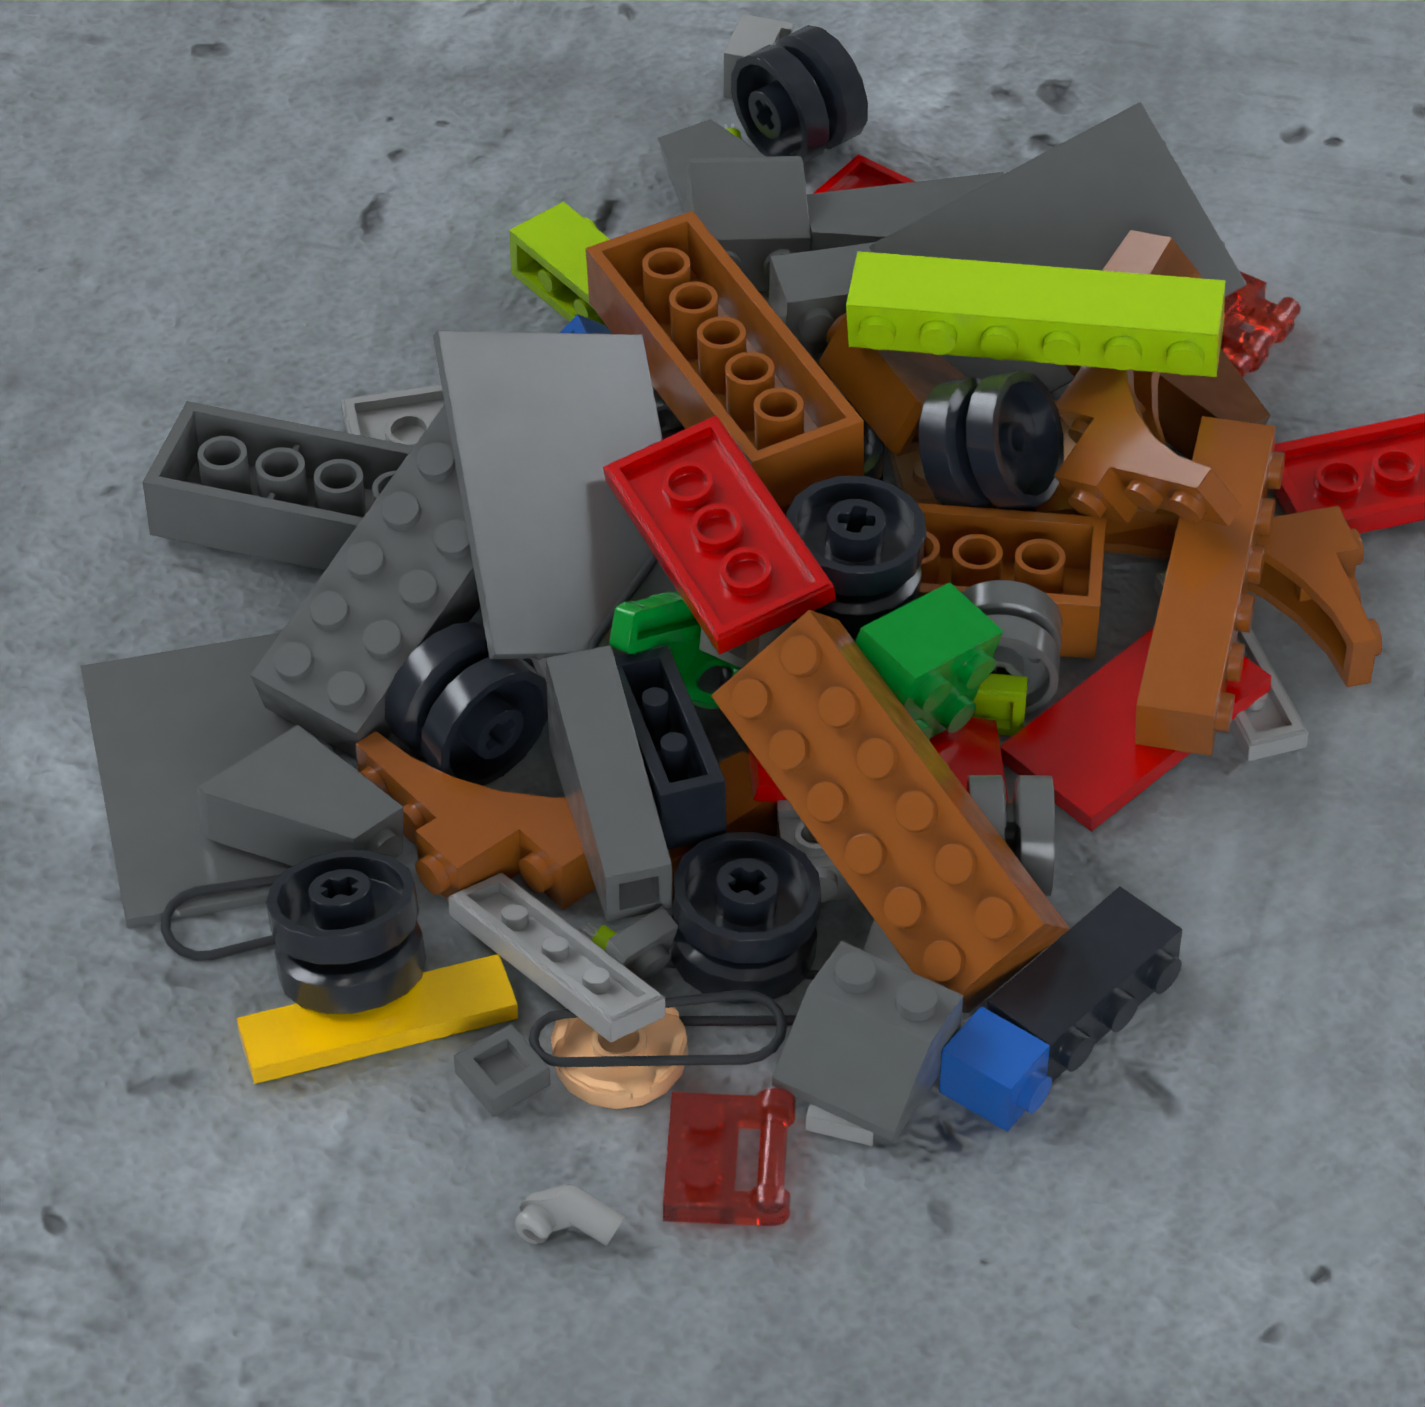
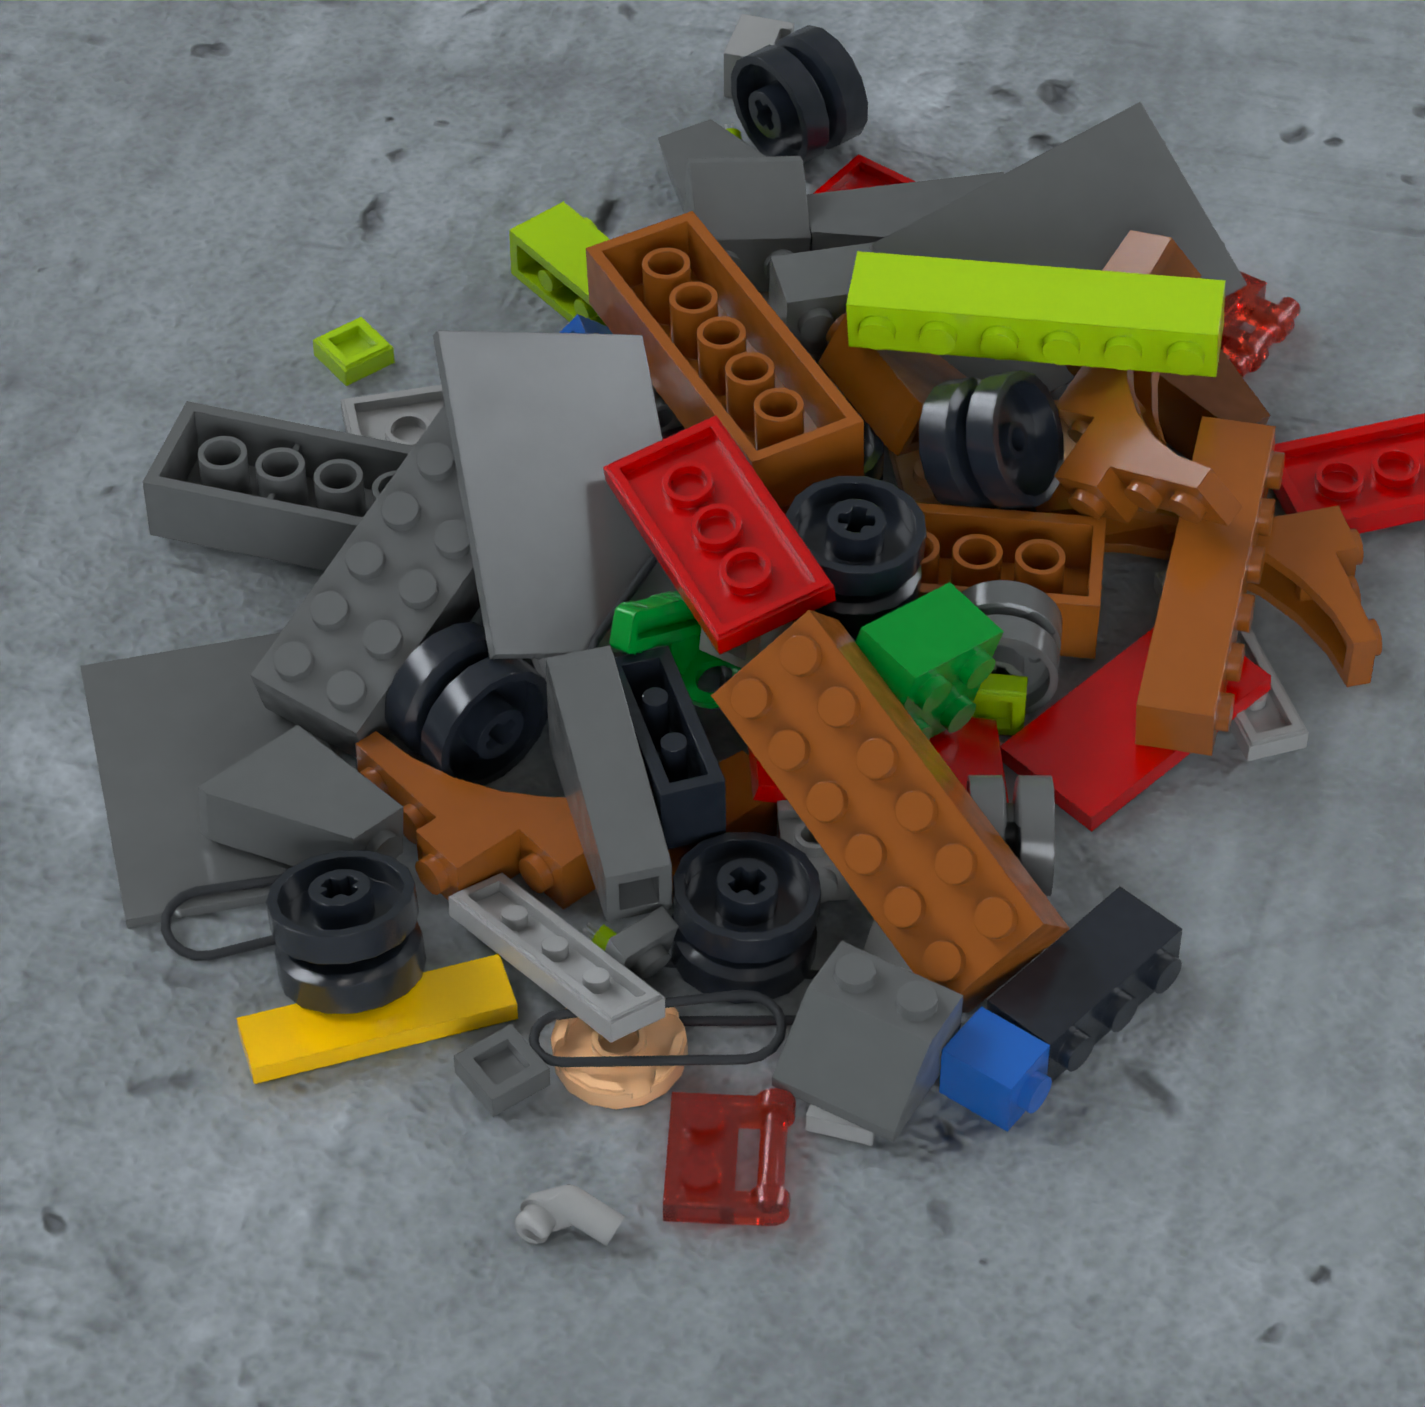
none -> lime tile [313,317,395,386]

